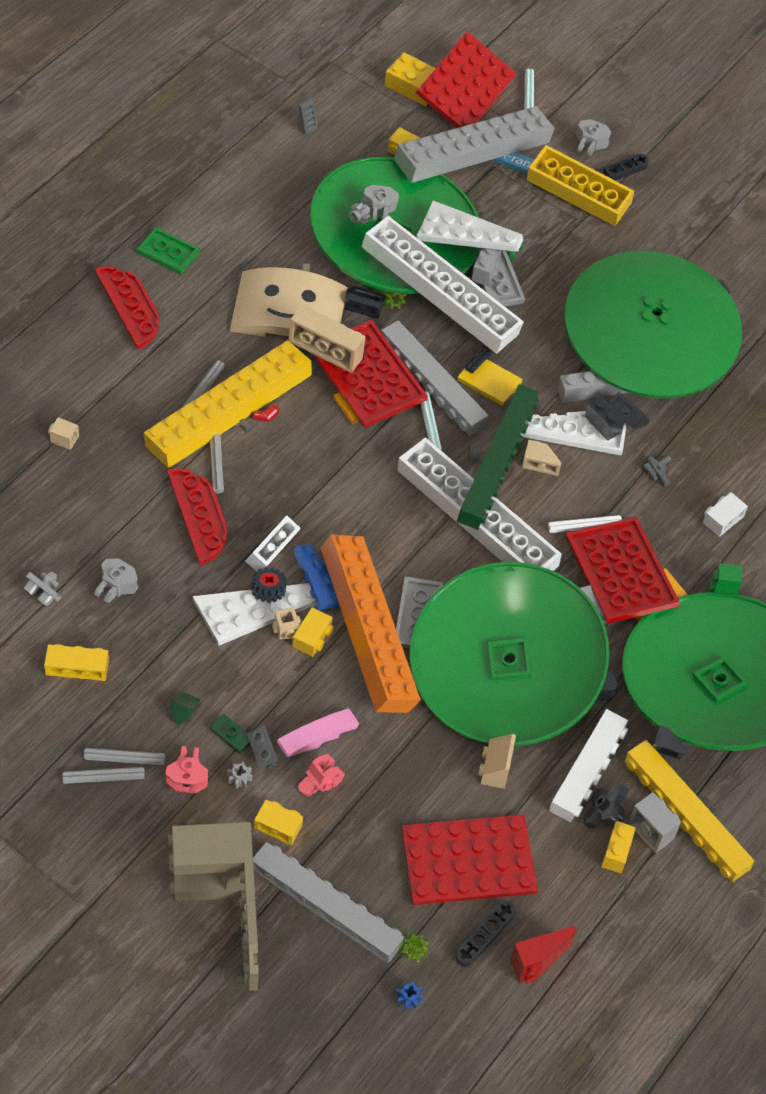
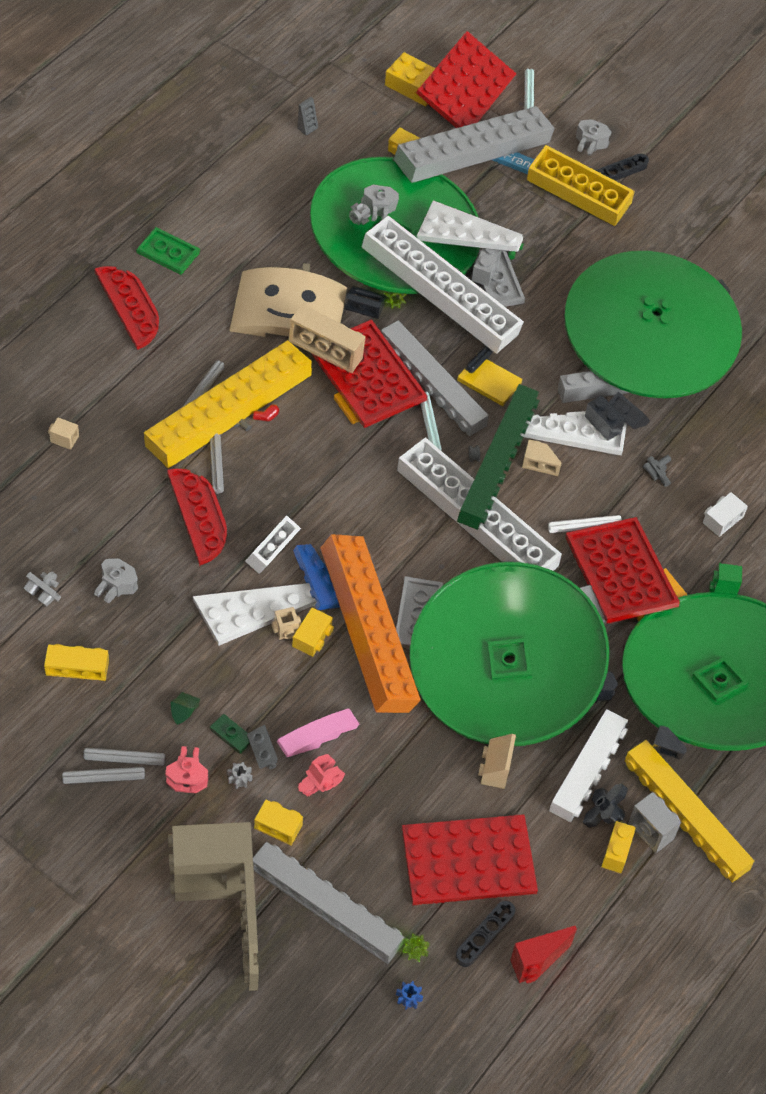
black wheel [251,567,287,603] -> none

